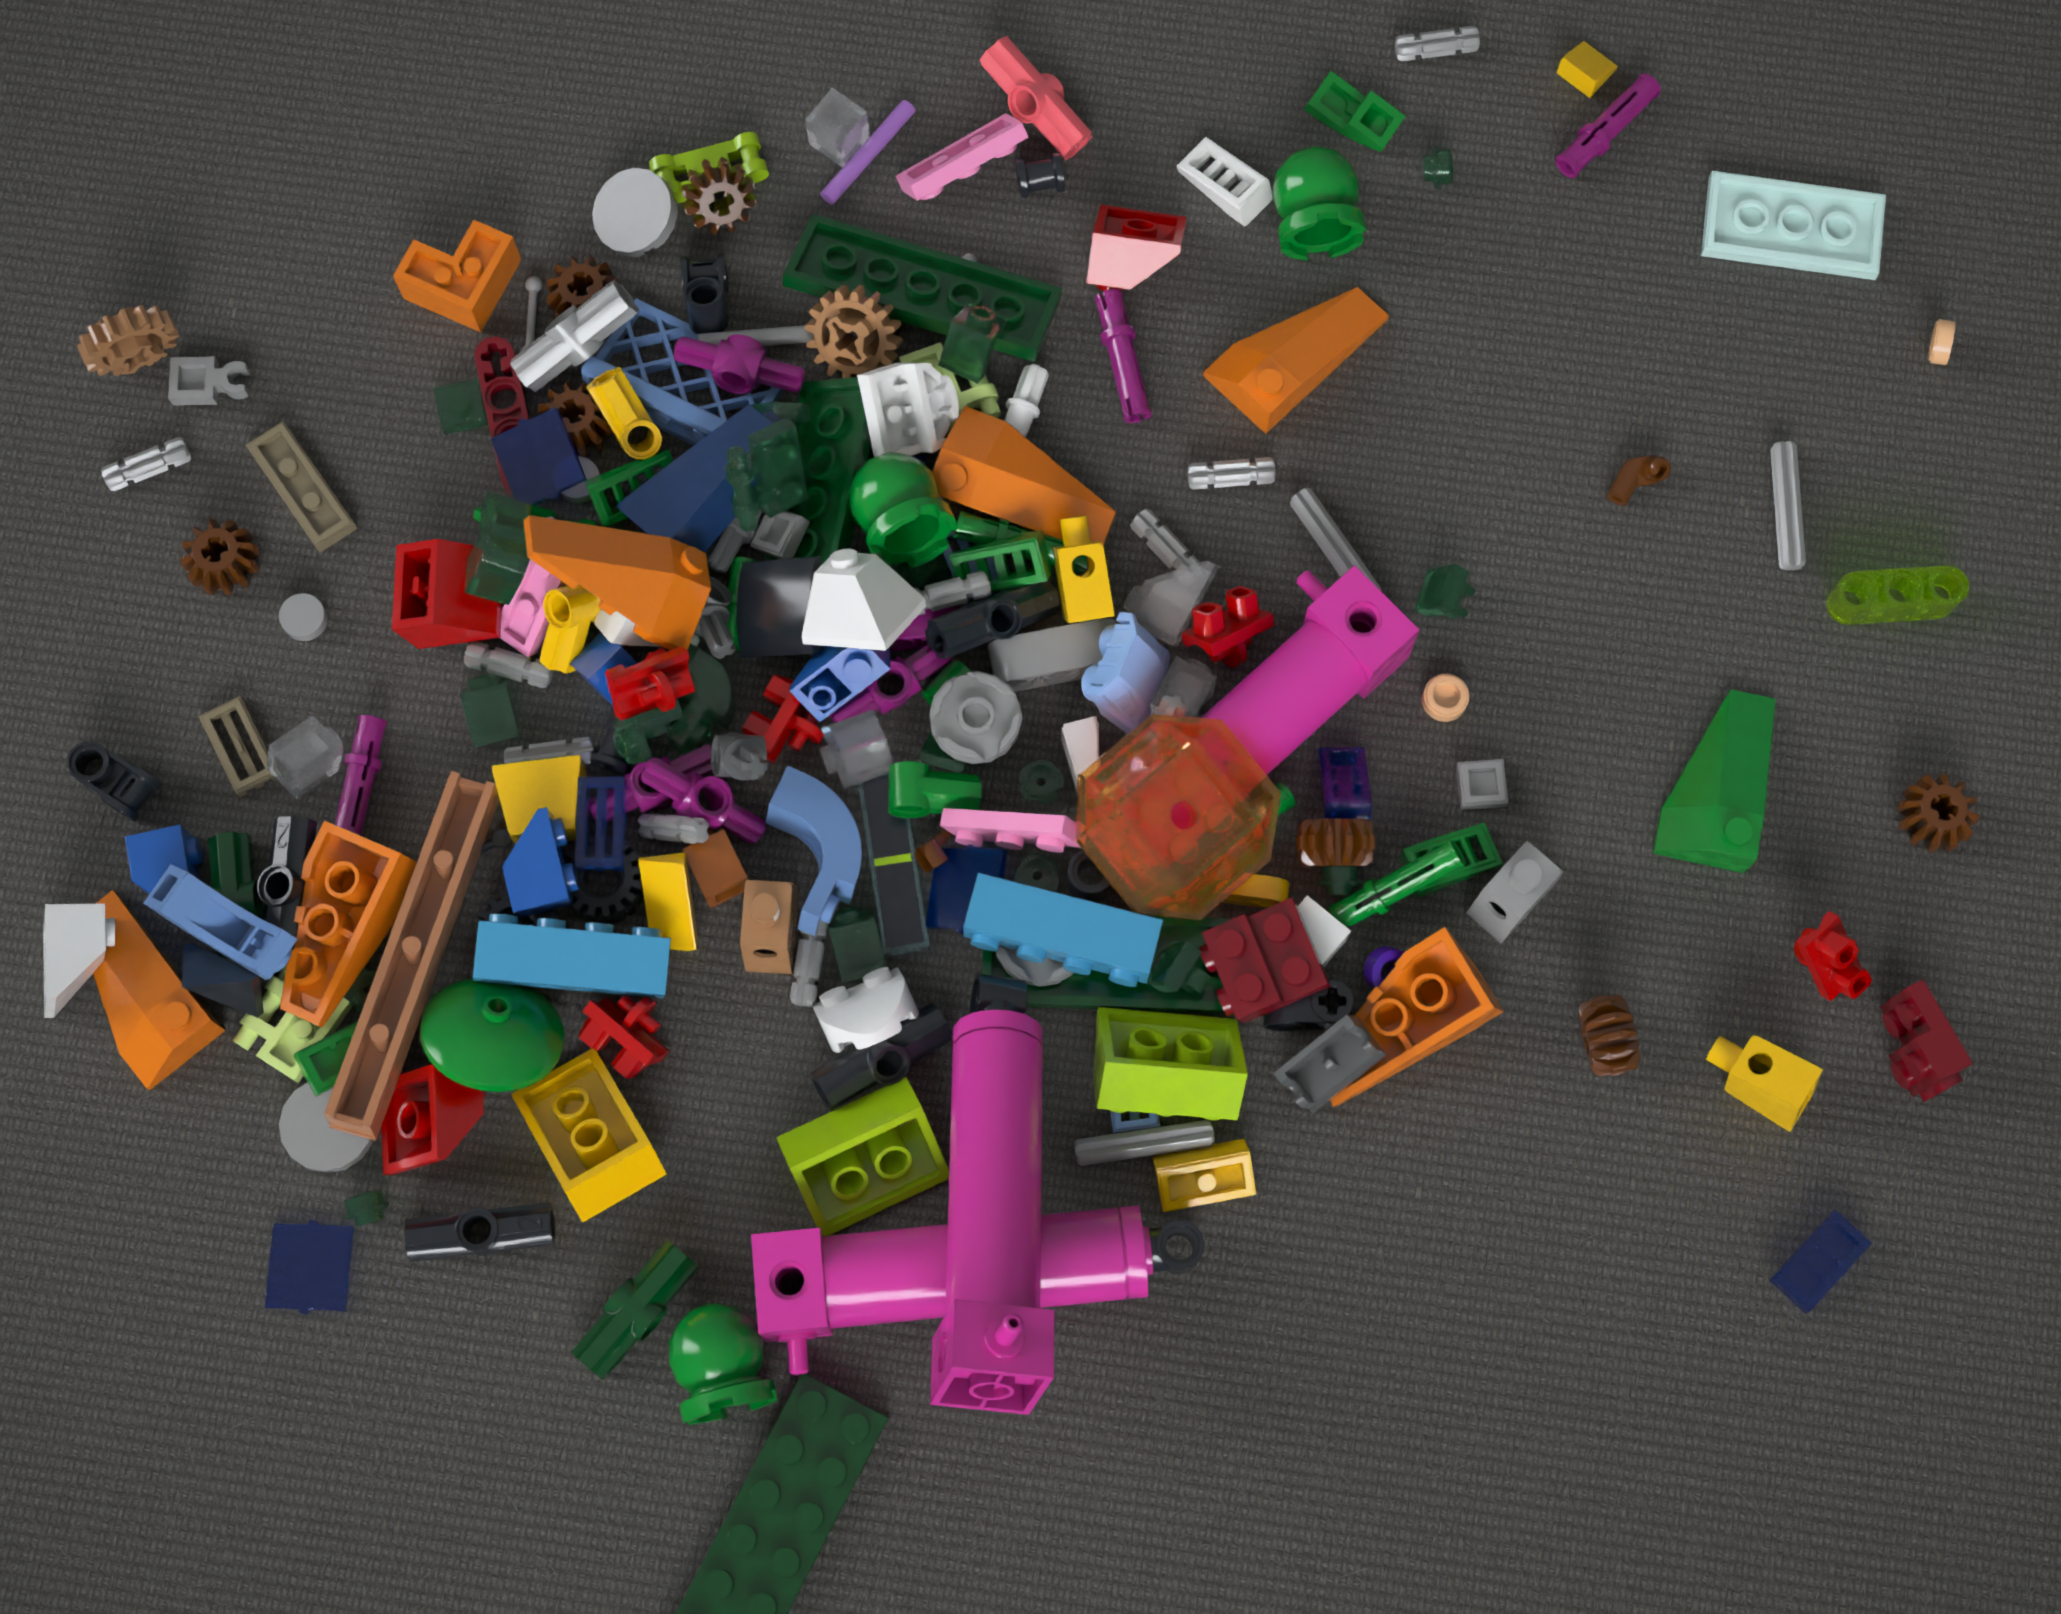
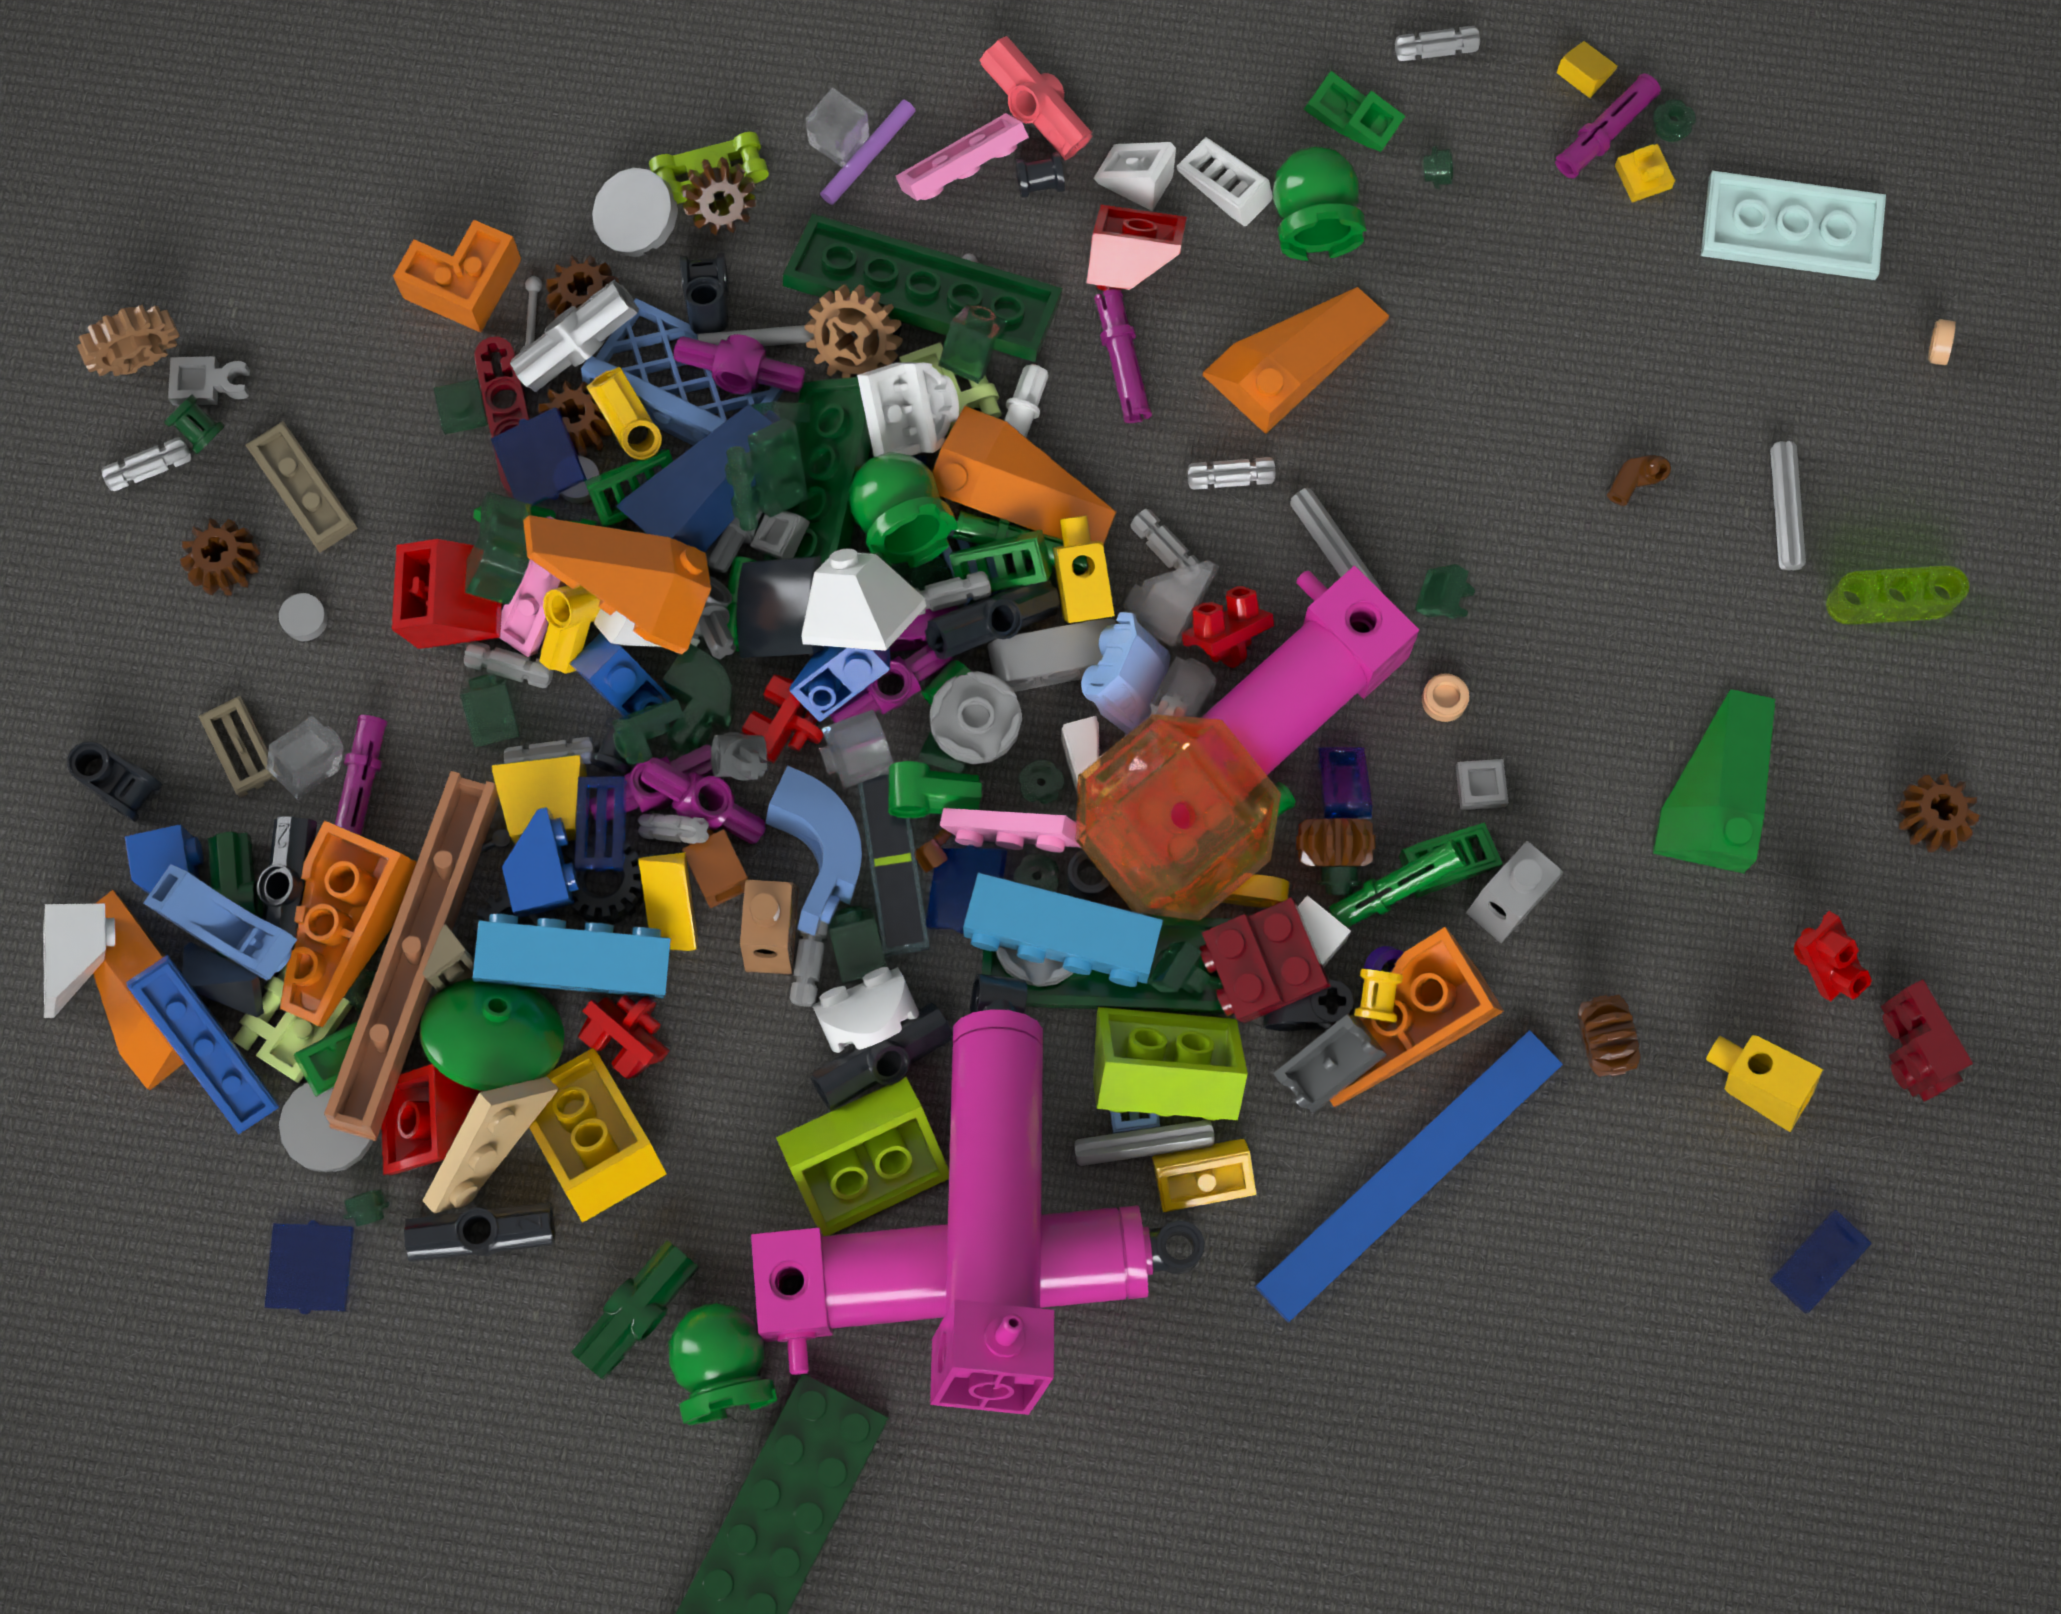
red hips [605,646,695,721] -> none
none -> blue tile [126,955,279,1134]
none -> dark green bush [164,394,225,454]
none -> dark tan slope [423,924,475,992]
none -> tan wing [423,1077,558,1214]
none -> white slope [1093,142,1176,211]
none -> blue tile [1255,1030,1563,1323]
none -> yellow bush [1354,969,1403,1023]
none -> yellow tile [1615,144,1675,202]
none -> clear green plate [1653,99,1696,142]

